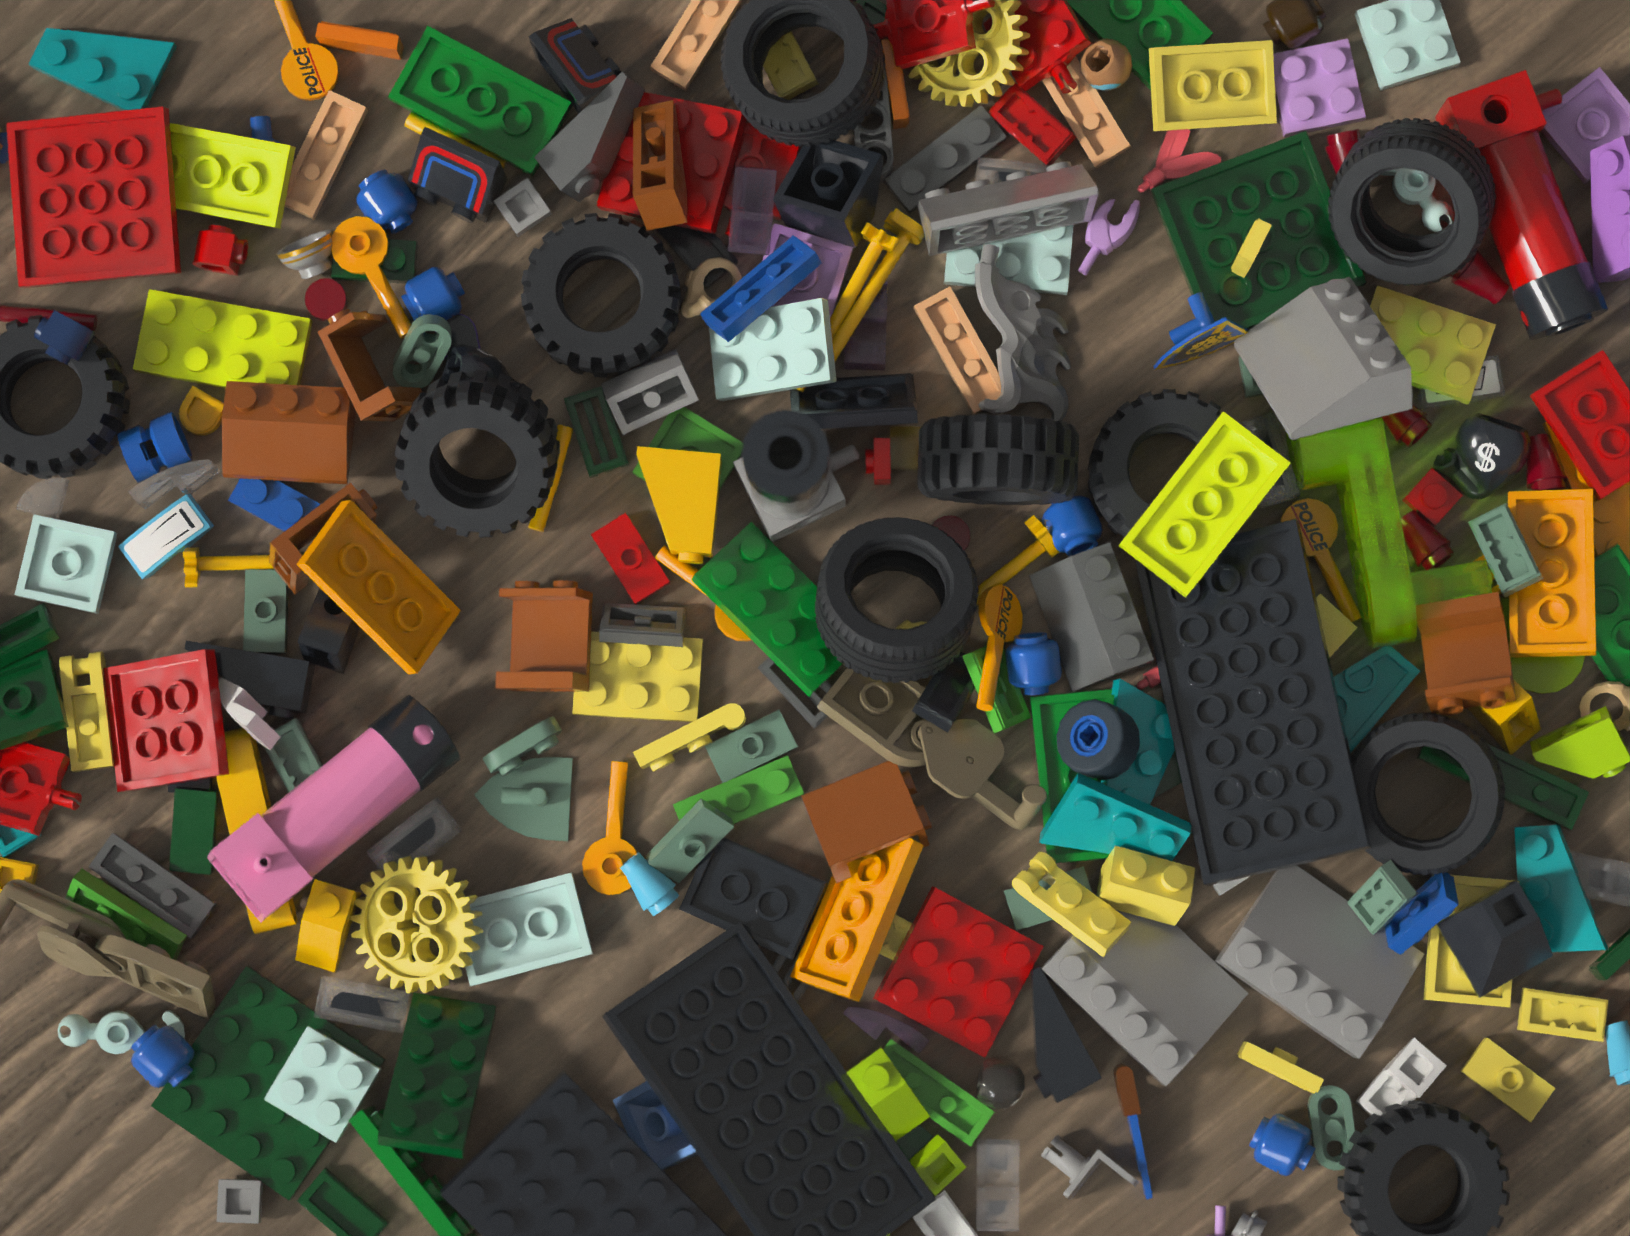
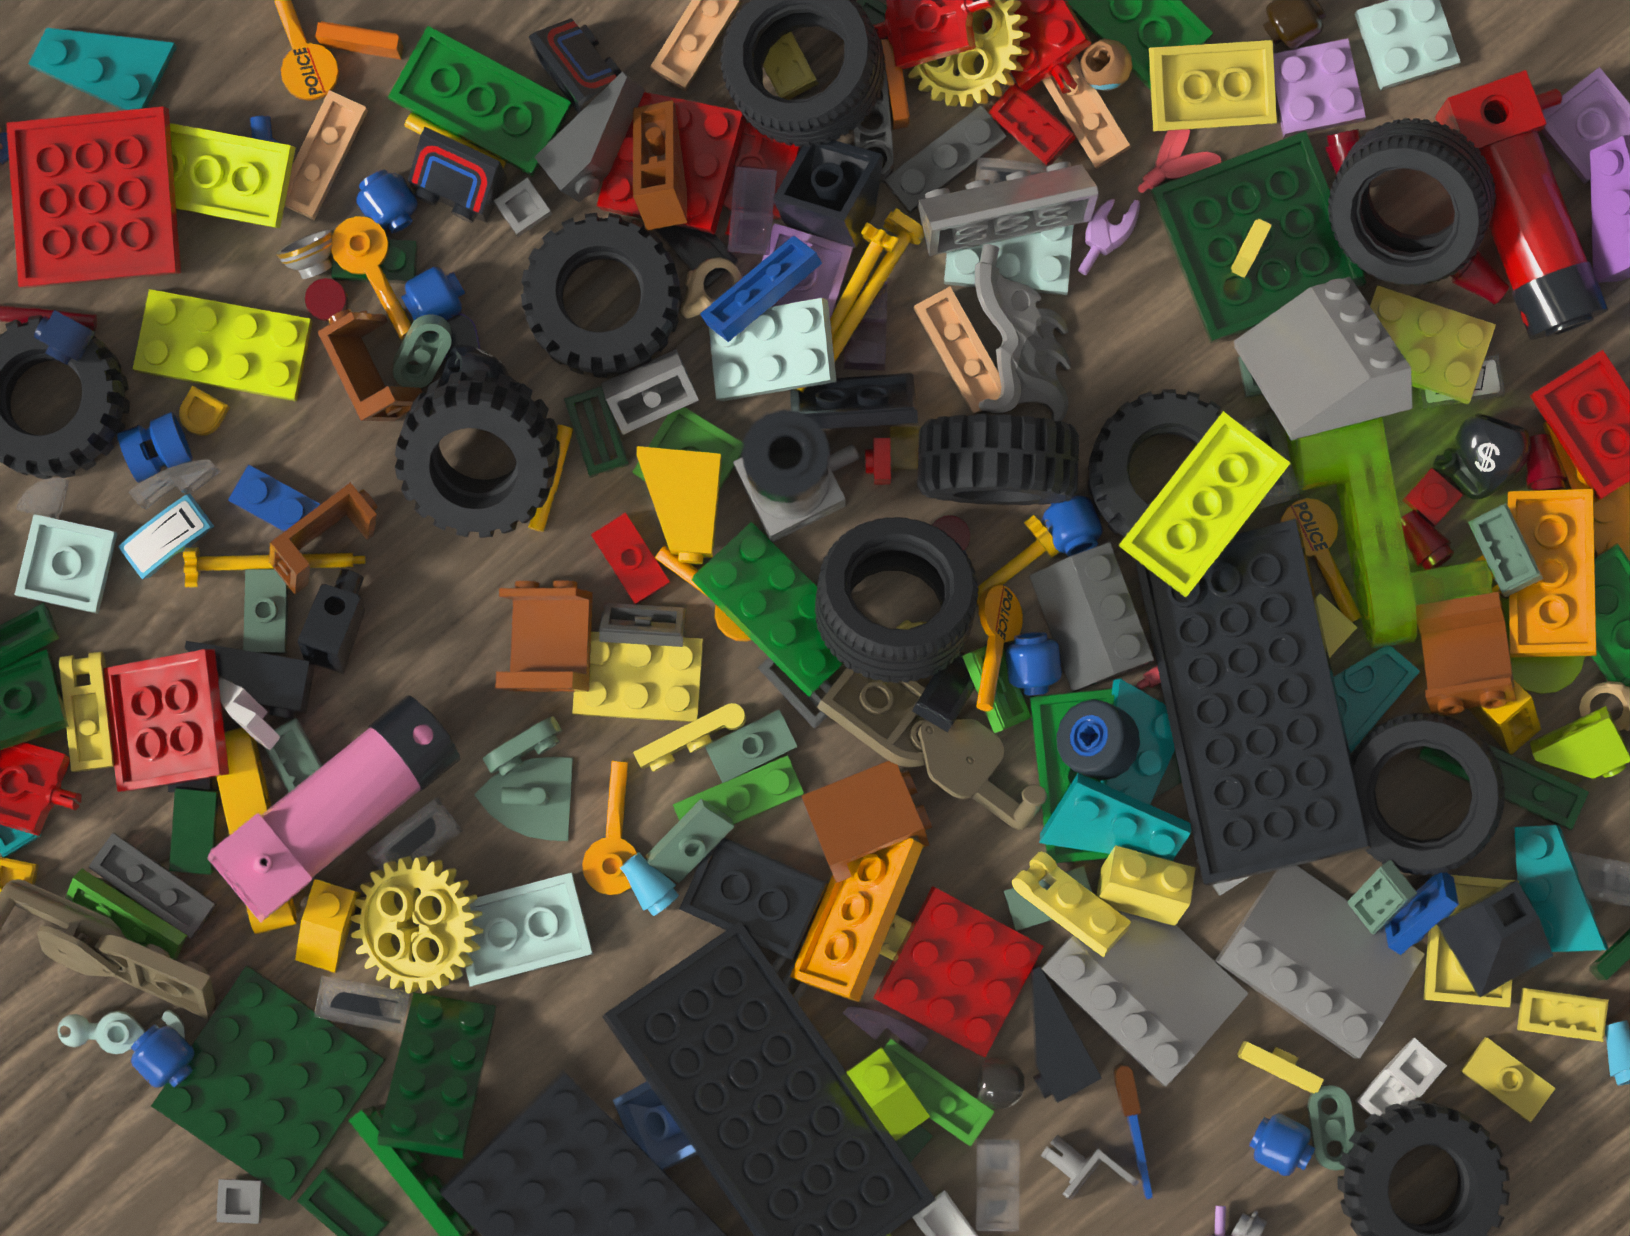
red plate [193,225,249,276] -> none
dark orange slope [222,381,356,485] -> none
light aqua plate [264,1026,382,1143] -> none
light orange plate [296,500,461,675] -> none
lime plate [909,1134,966,1196] -> none
shield [1153,292,1249,370] -> none
light aqua piece [1381,168,1454,232] -> none
dark red cone [1381,404,1432,448] -> none

